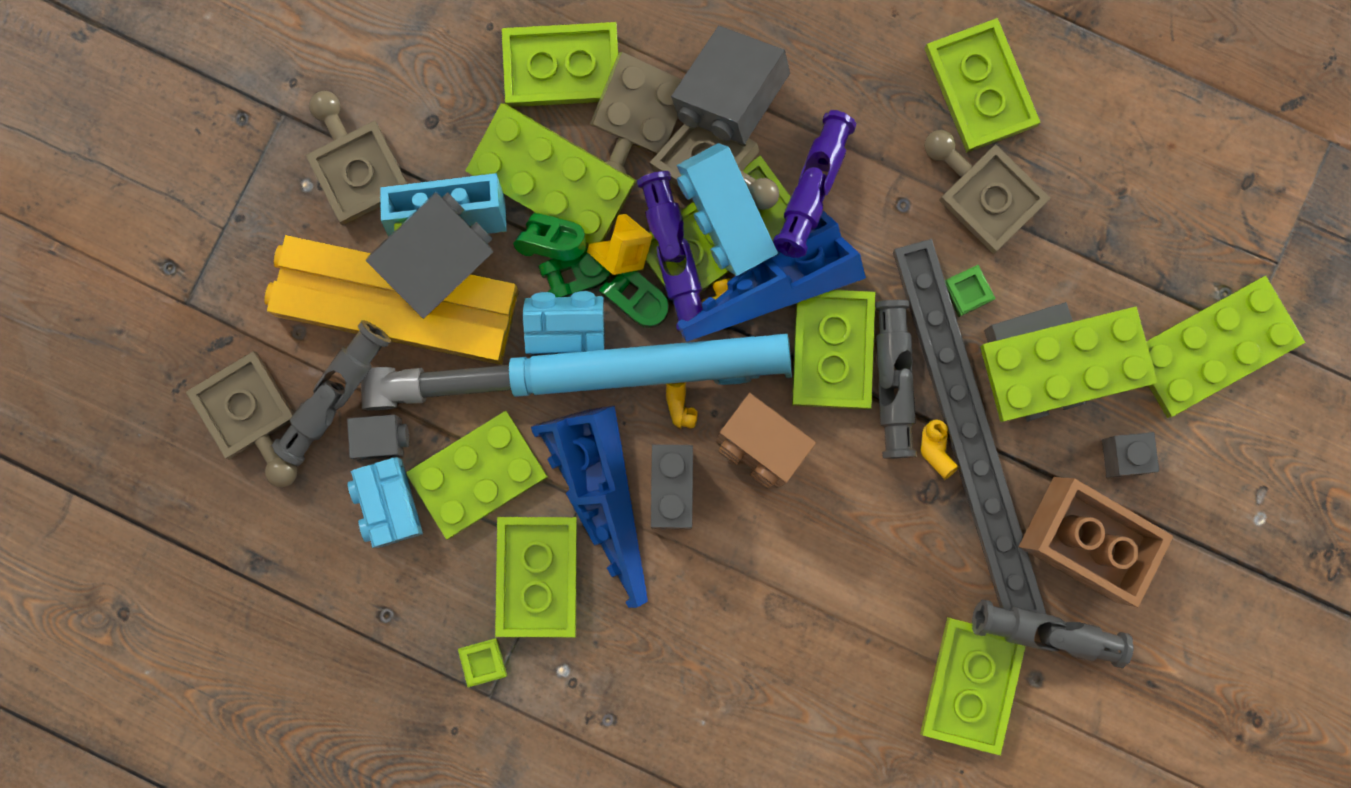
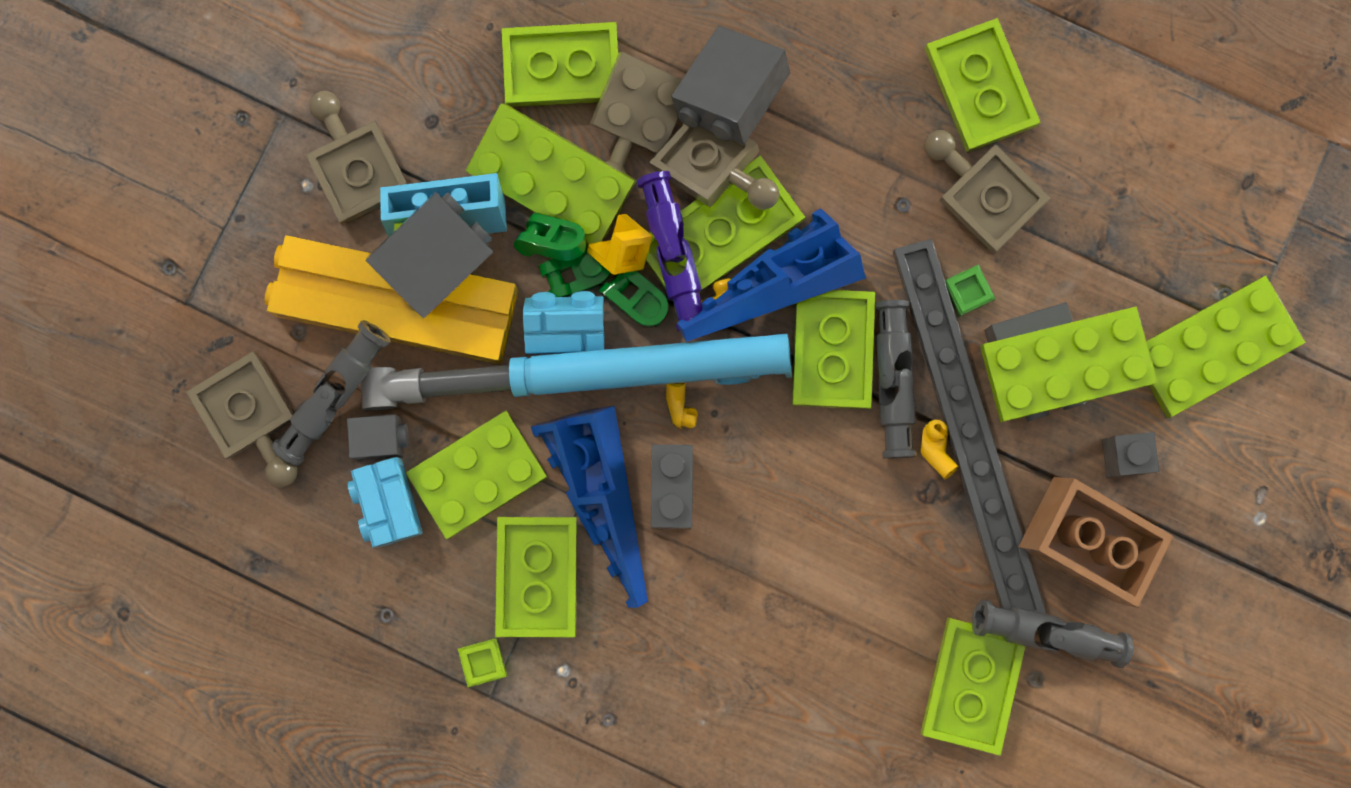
medium azure brick [677,143,778,276] -> none
medium nougat brick [716,393,816,489] -> none
dark purple piece [773,110,856,258] -> none

